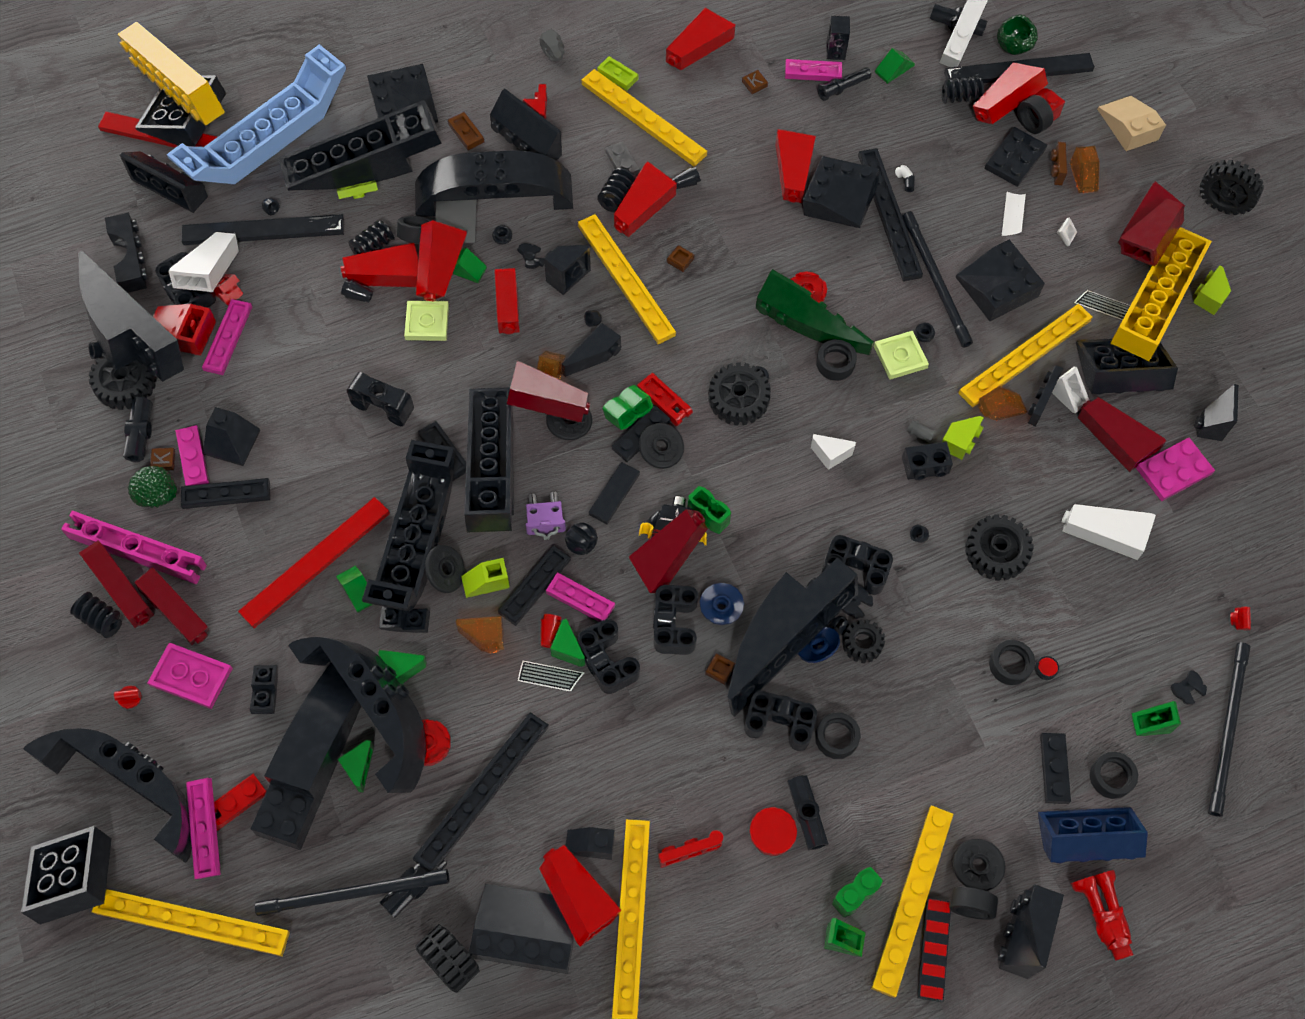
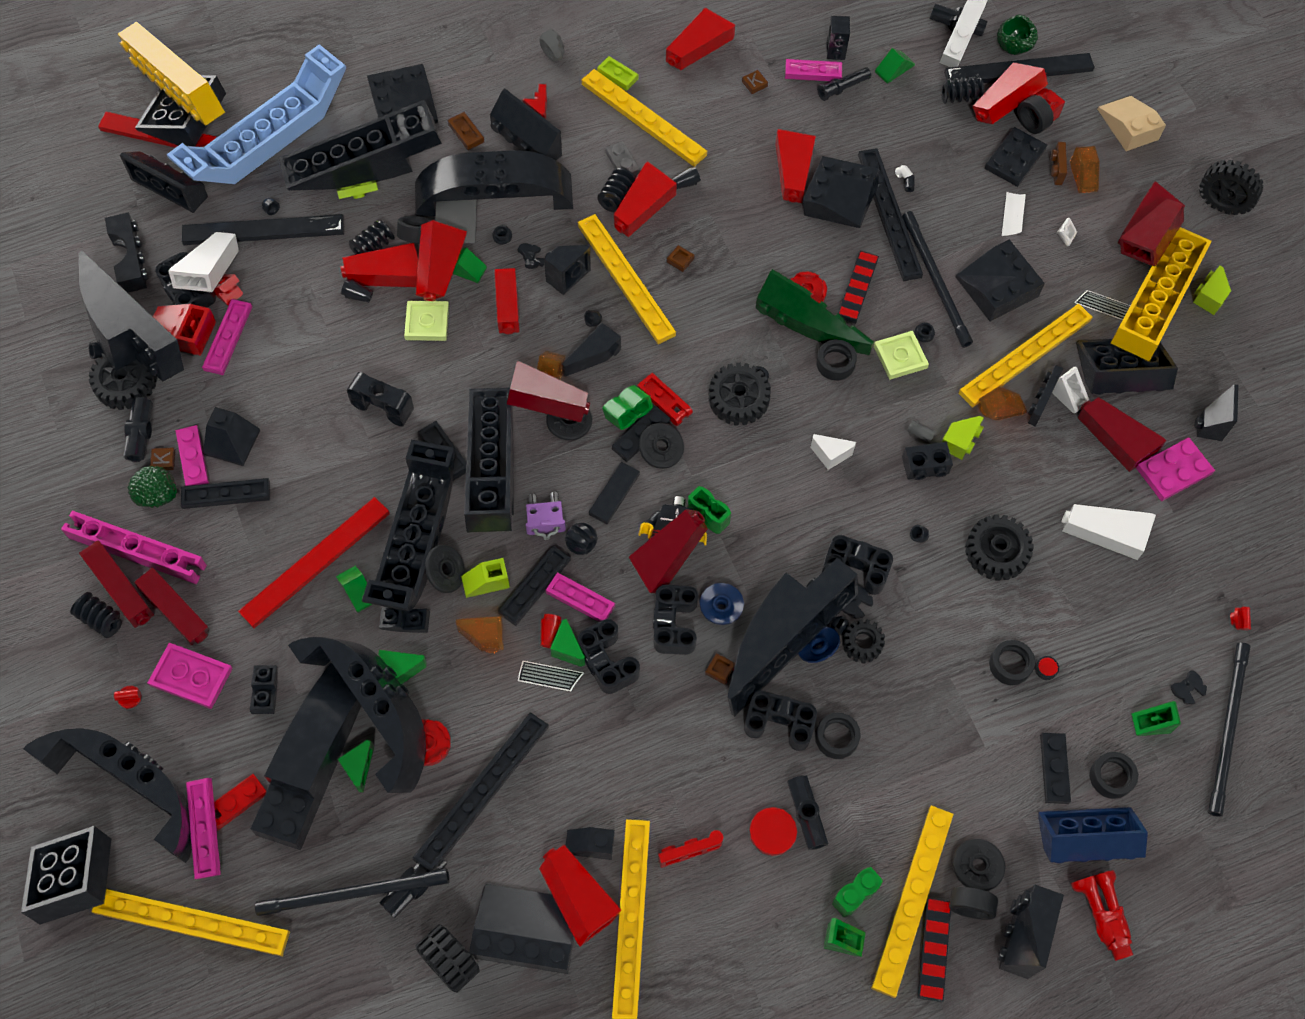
none -> tile [838,251,879,324]

